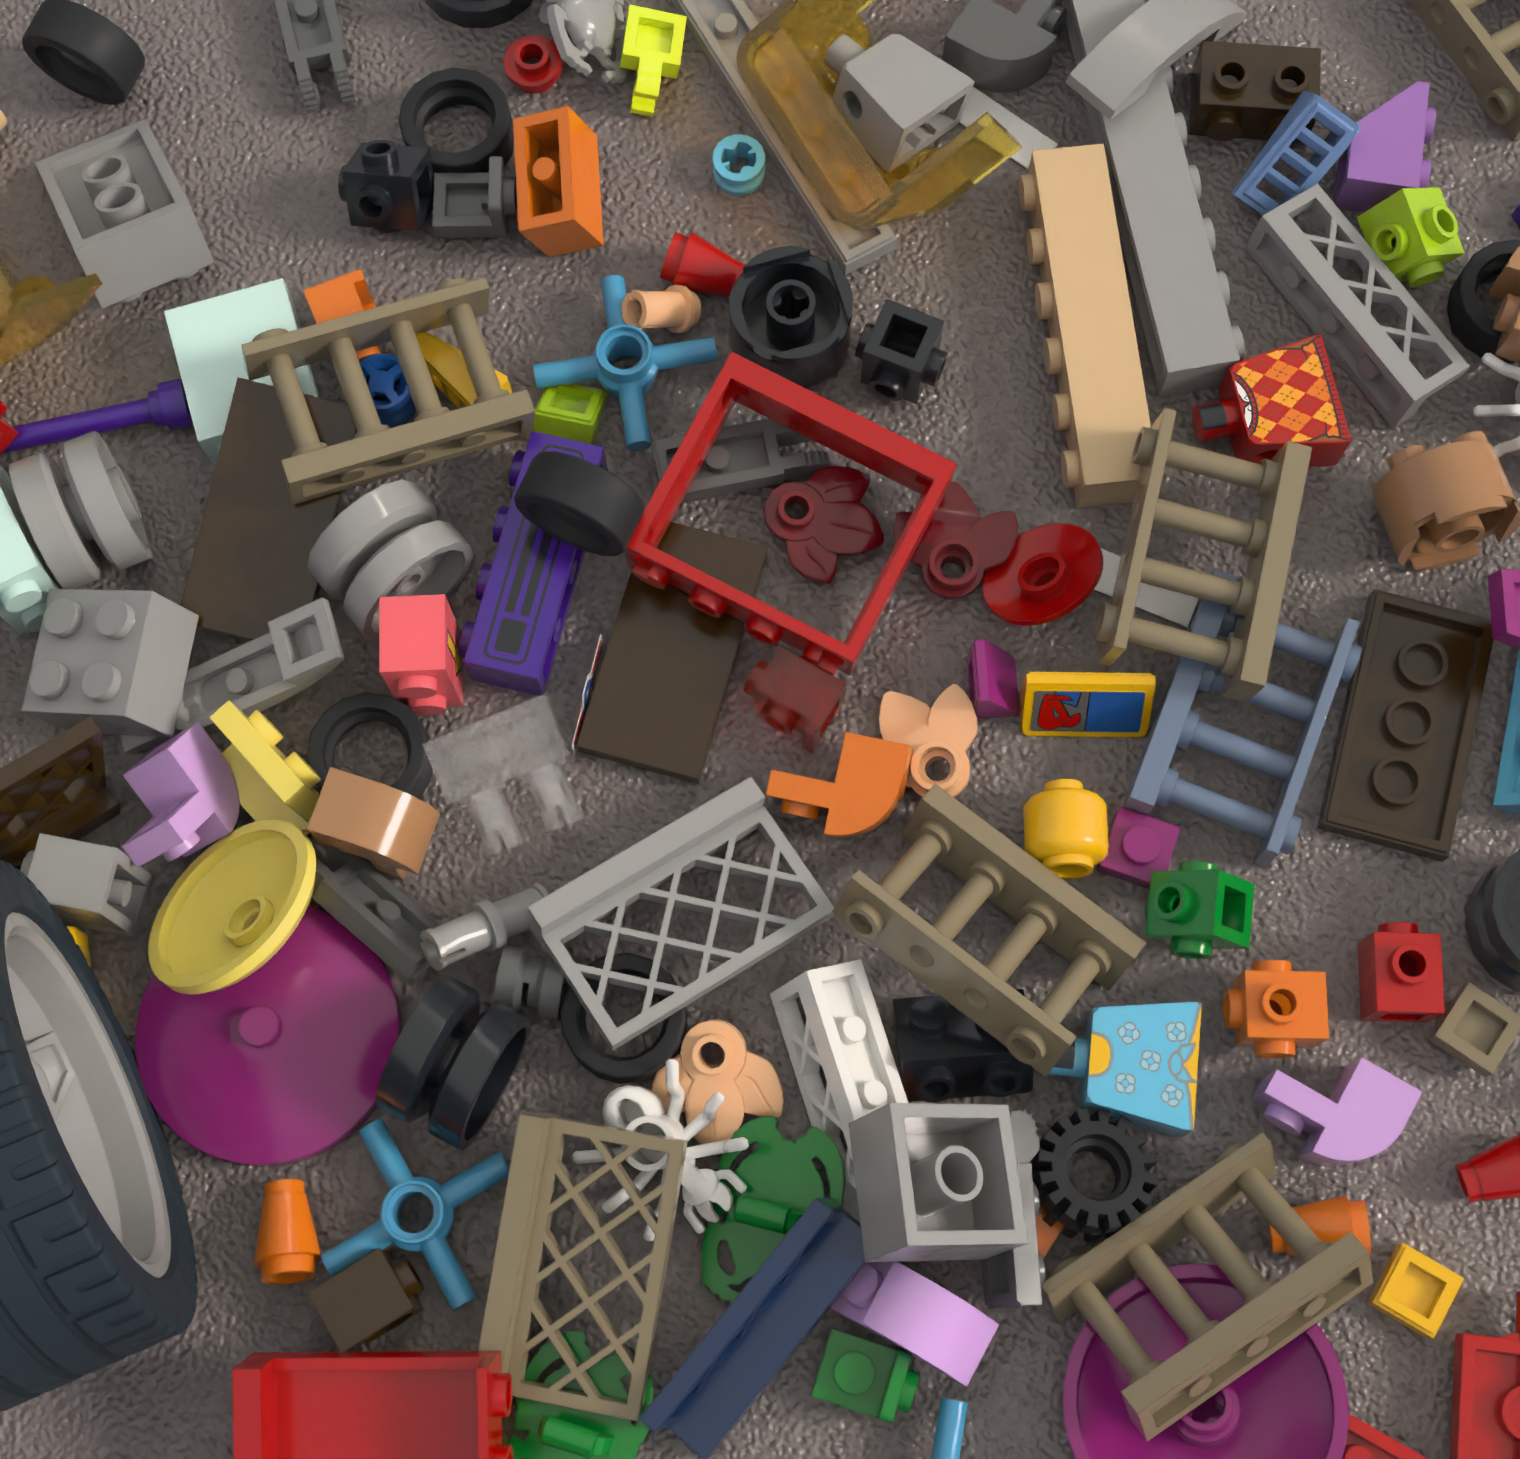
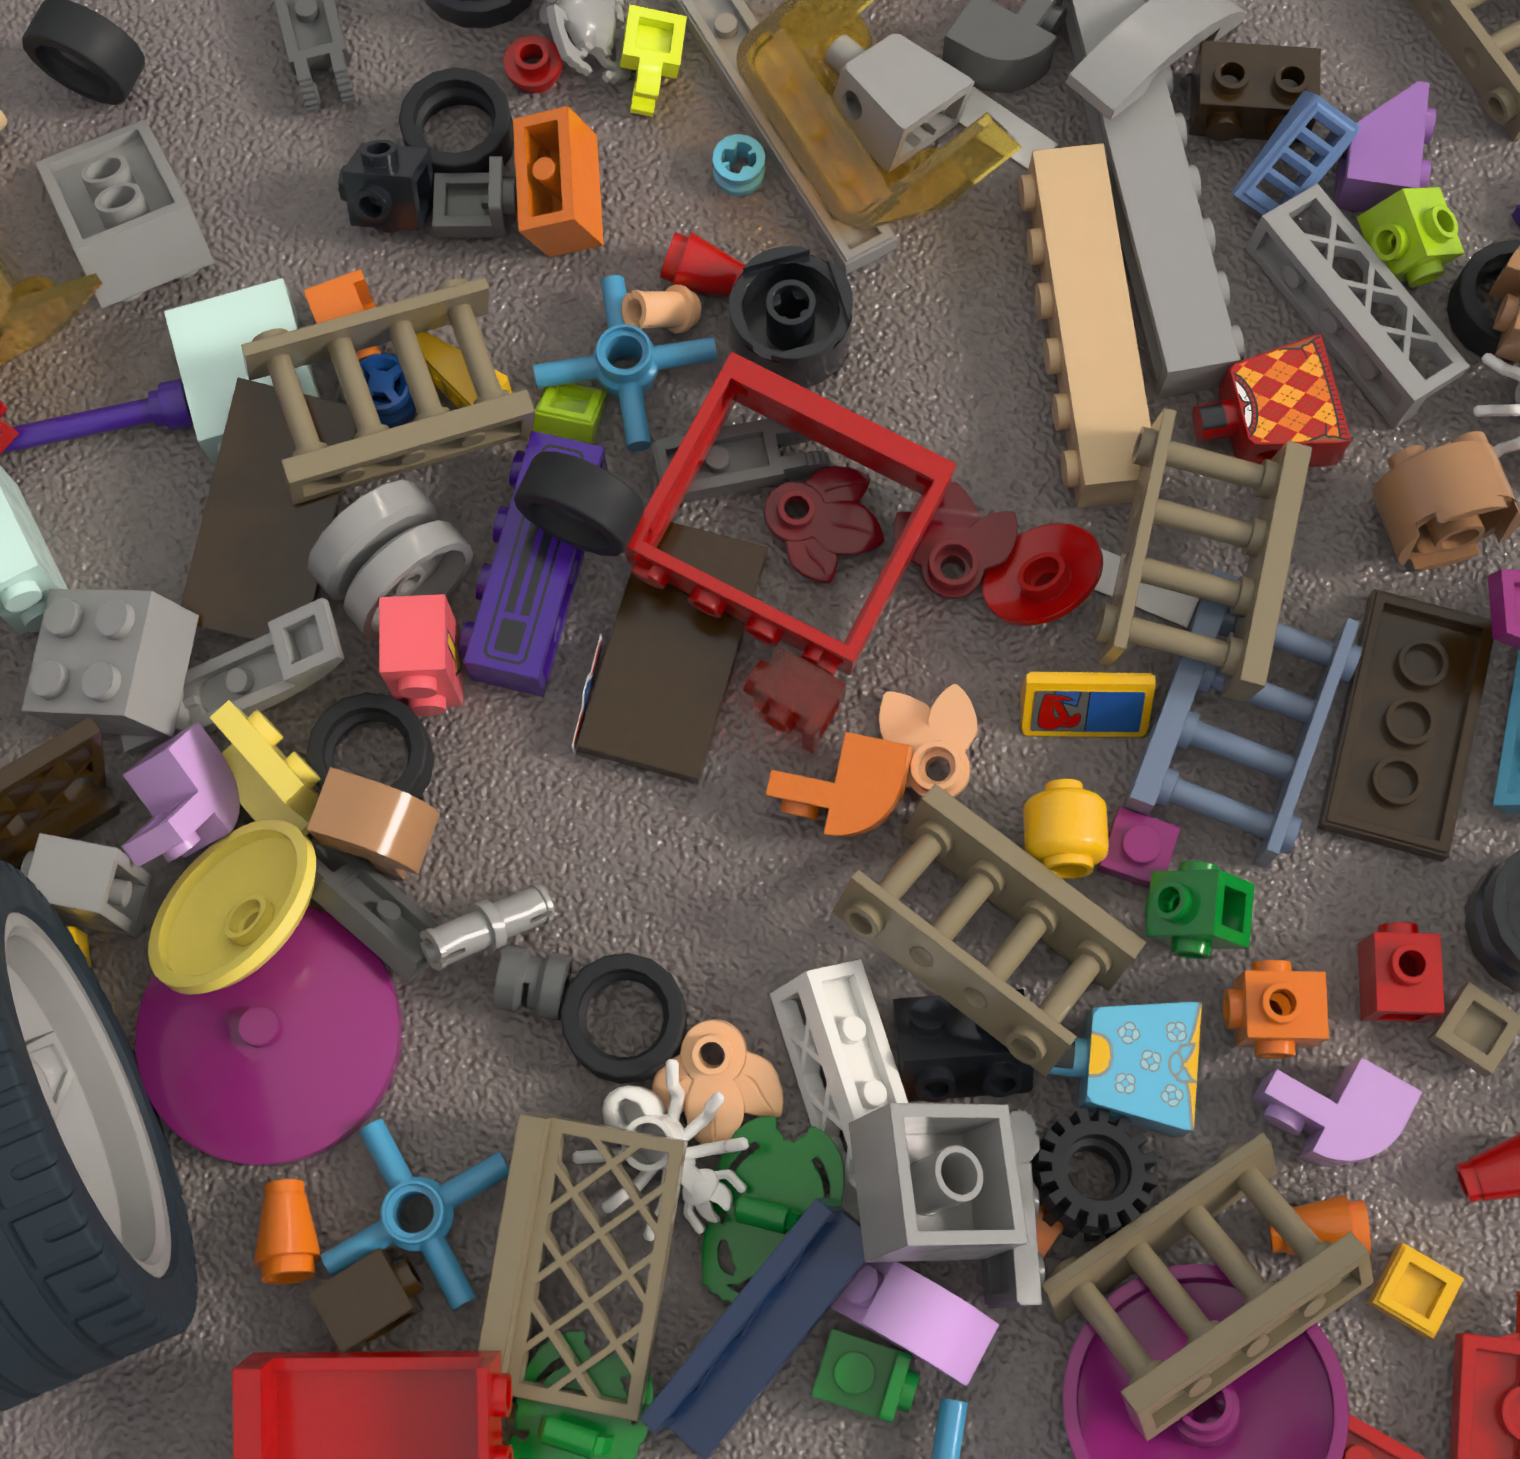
light grey wheel [9,431,153,589] -> none
black wheel [375,975,532,1151] -> none
clear brick [422,694,585,858] -> none
light grey fence [528,776,834,1051] -> none
black brick [855,299,948,404] -> none
magenta slope [967,639,1020,719] -> none

